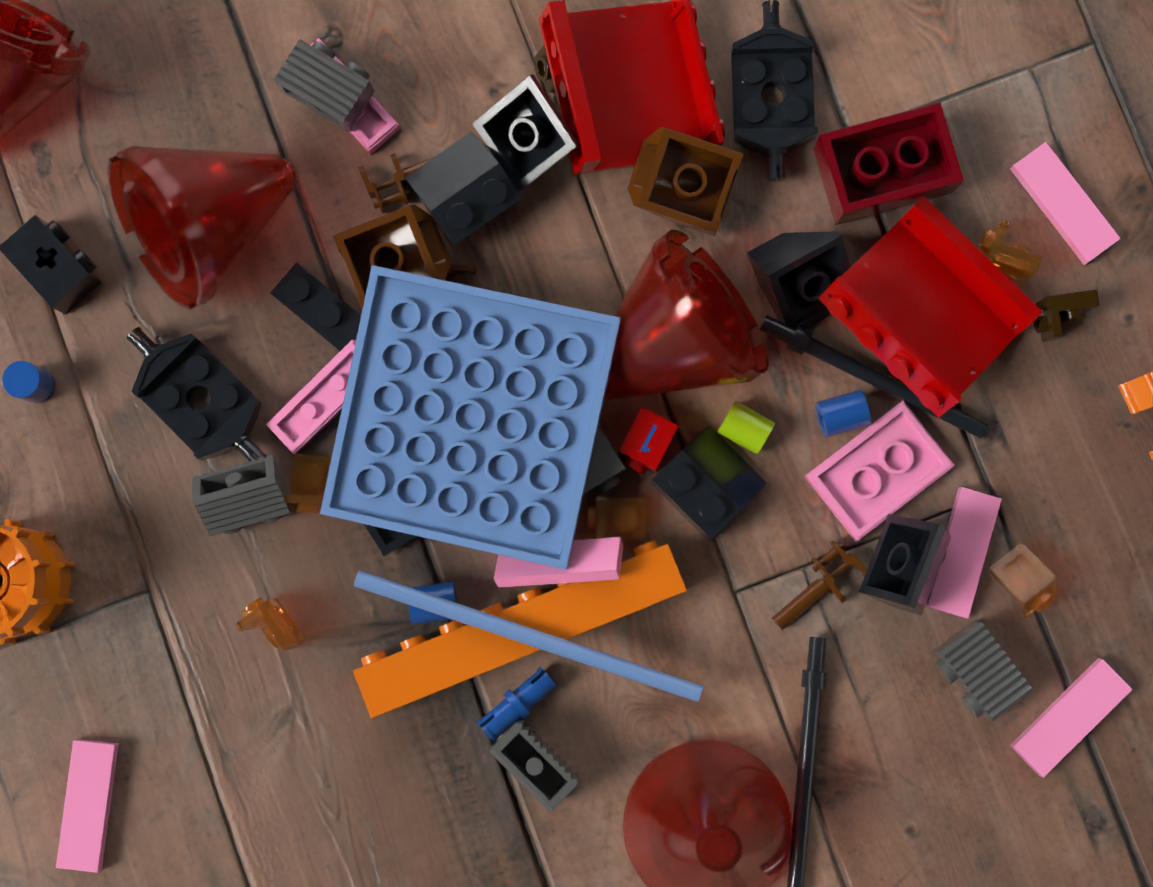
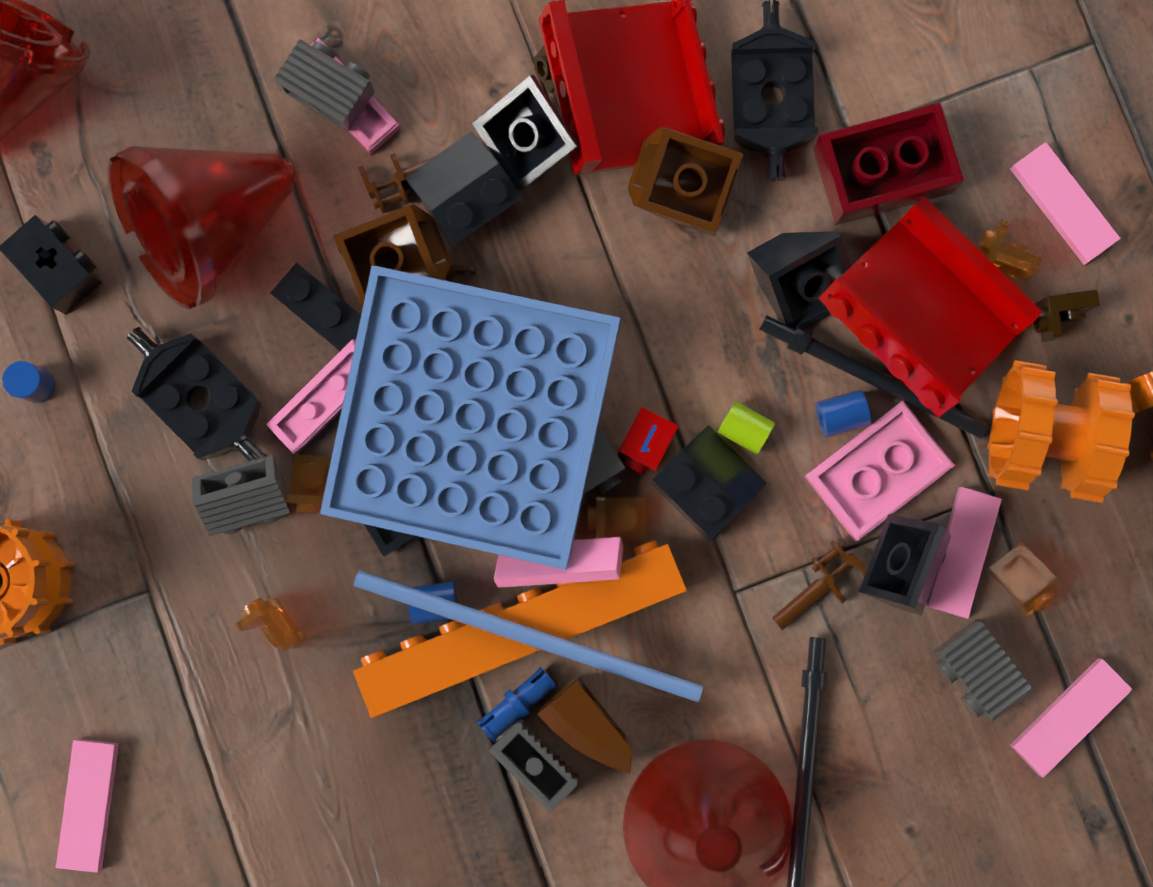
clear red cone [605,229,769,400] -> none
none -> reddish brown slope [538,676,633,773]
none -> orange piece [987,360,1135,503]

